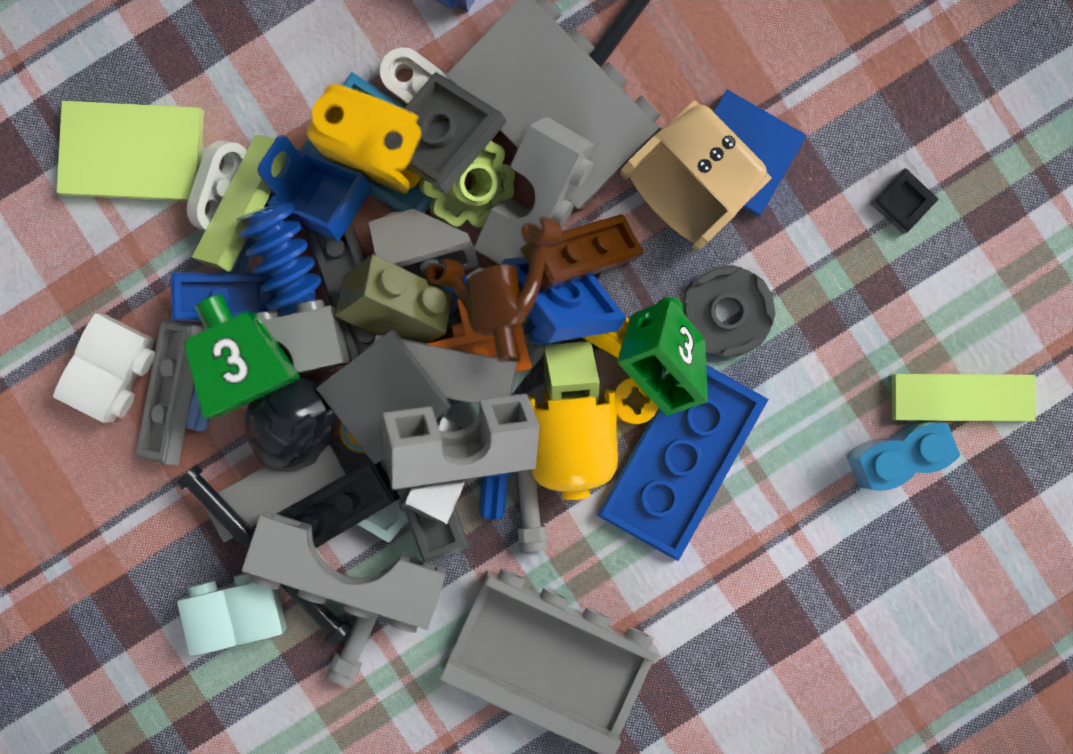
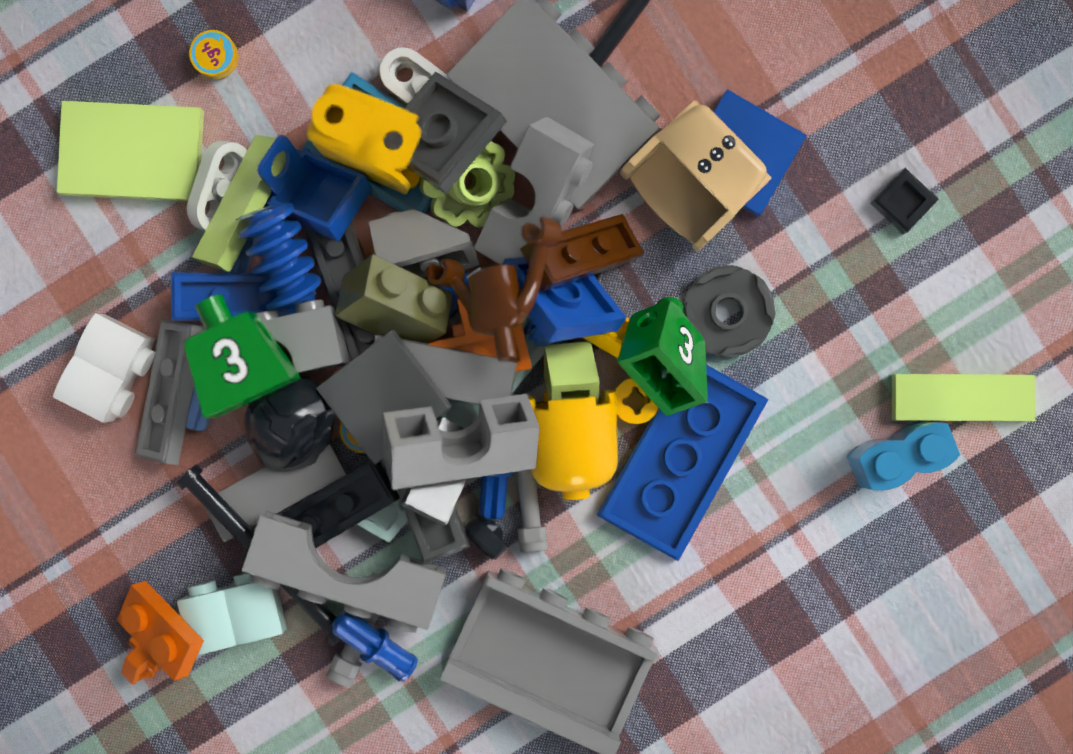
none -> orange hinge [117,581,204,685]
none -> yellow tile [189,30,239,80]
none -> blue axle [332,611,418,682]
none -> black tile [463,516,507,560]

